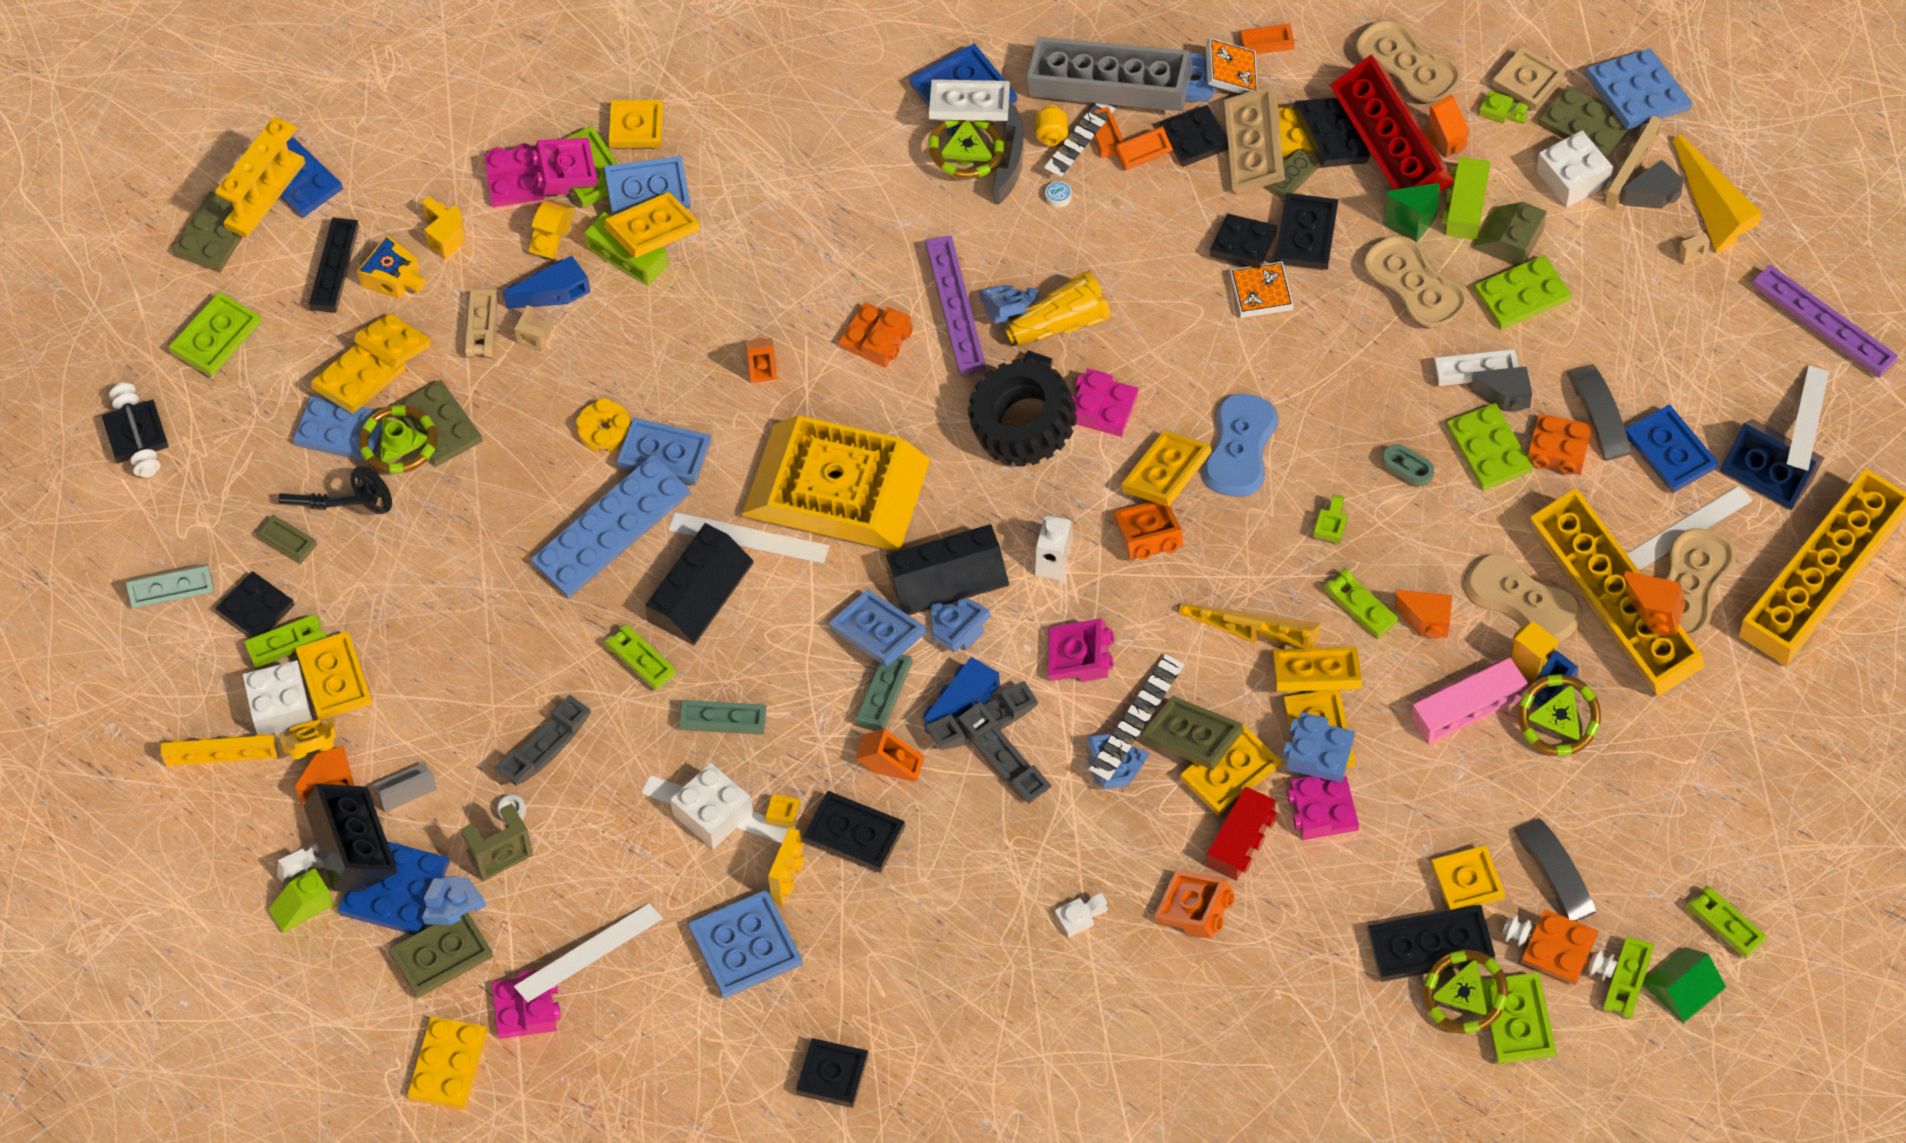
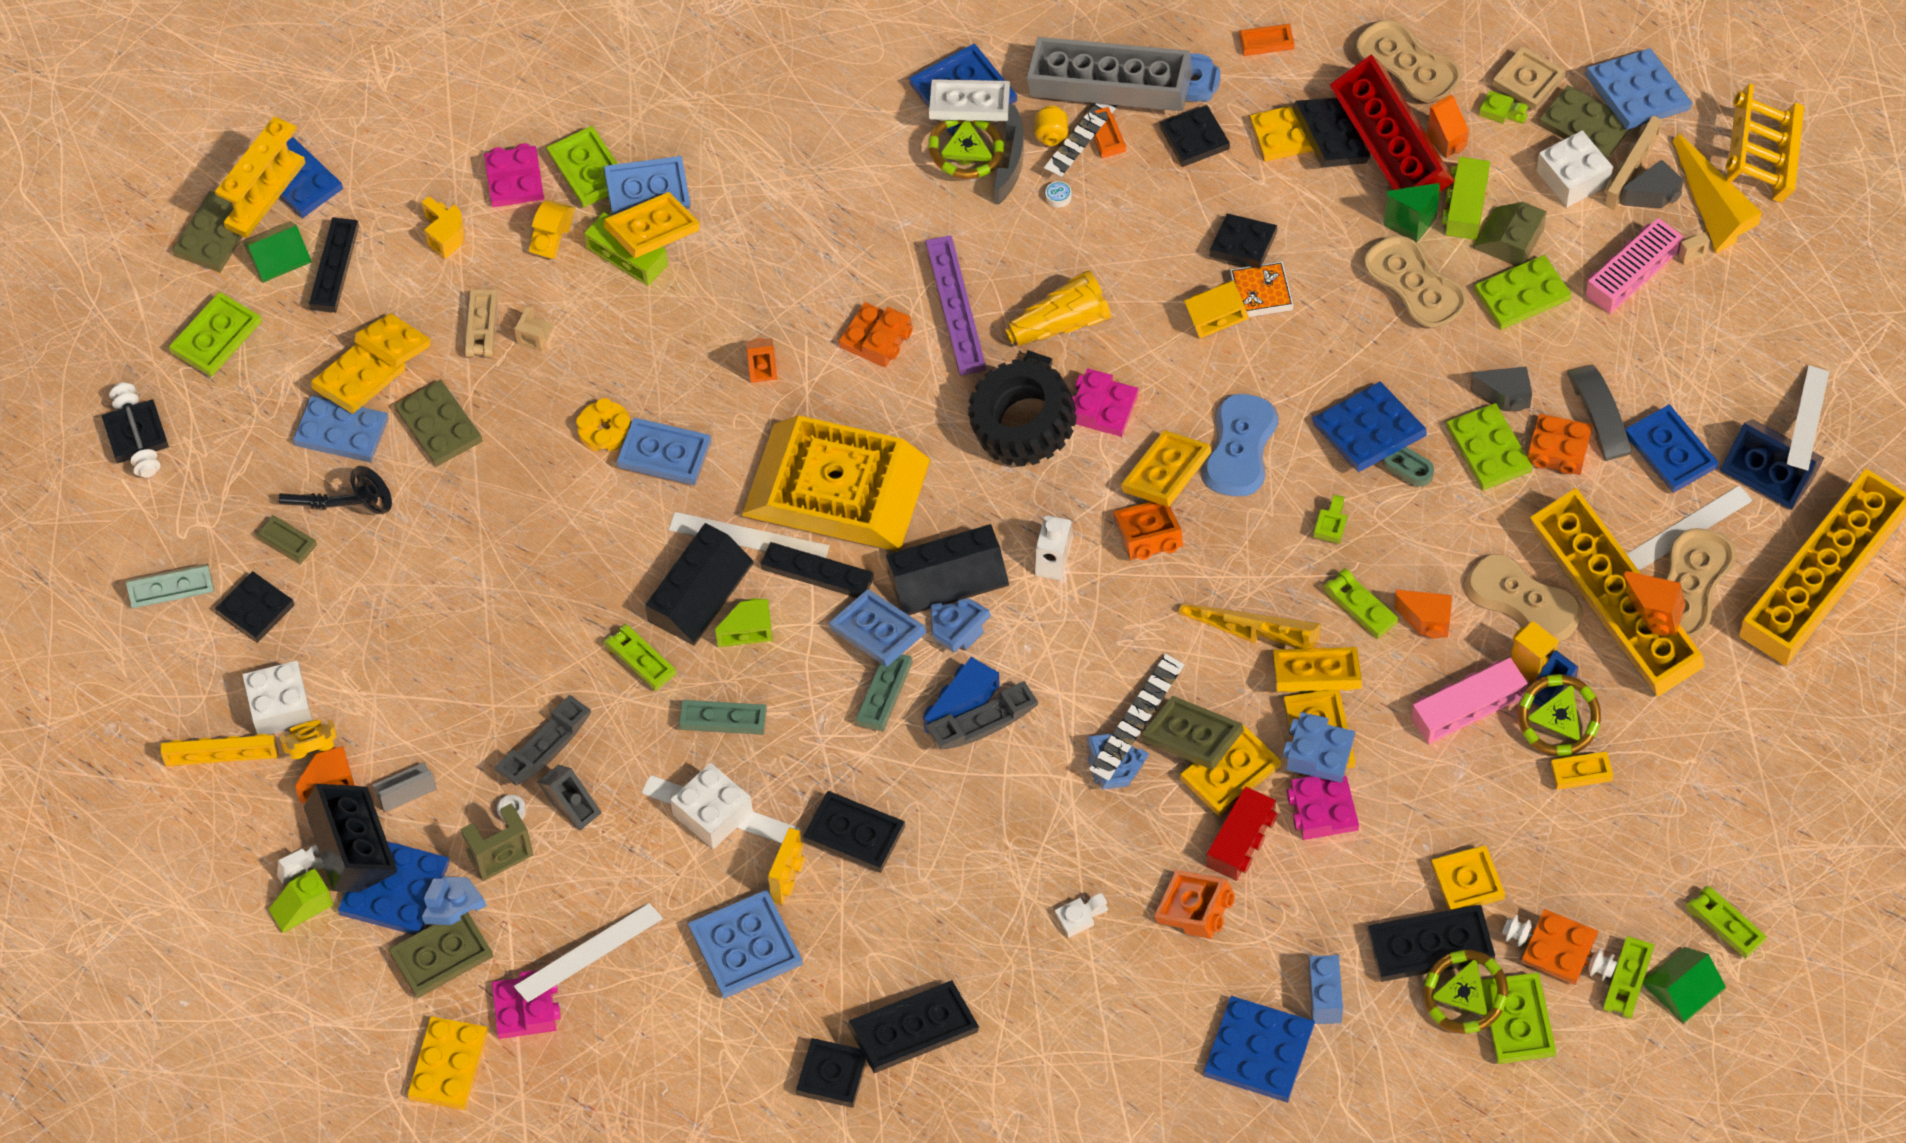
lime plate [244,615,327,669] -> none
yellow plate [295,631,373,721] -> none
yellow torso [357,235,426,298] -> none
lime piece [358,405,438,474] -> none
blue slope [503,255,590,309] -> none
dark pink plate [531,138,598,195] -> none
medium blue plate [531,454,691,599] -> none
yellow plate [609,100,664,148] -> none
yellow plate [765,794,800,828] -> none
orange slope [855,729,925,782] -> none
dark grey slope [958,702,1052,804] -> none
medium blue plate [979,285,1039,323] -> none
dark pink plate [1048,618,1114,682] -> none
orange tile [1114,126,1173,171] -> none
tile [1206,38,1258,94] -> none
tan plate [1224,85,1285,194] -> none
olive tile [1265,149,1319,200] -> none
black plate [1275,193,1339,270] -> none
white plate [1434,349,1519,386] -> none
dark grey slope [1514,818,1596,922] -> none
medium lavender plate [1752,264,1898,378] -> none
none -> green slope [242,221,312,283]
none -> dark grey slope [537,765,602,830]
none -> lime slope [715,598,773,647]
none -> black plate [761,542,874,598]
none -> black plate [848,980,979,1073]
none -> yellow brick [1184,280,1249,339]
none -> blue plate [1204,996,1315,1103]
none -> medium blue brick [1308,955,1343,1024]
none -> blue plate [1312,381,1427,473]
none -> yellow plate [1550,751,1614,790]
none -> bright pink brick [1586,218,1683,314]
none -> yellow fence [1726,83,1804,203]

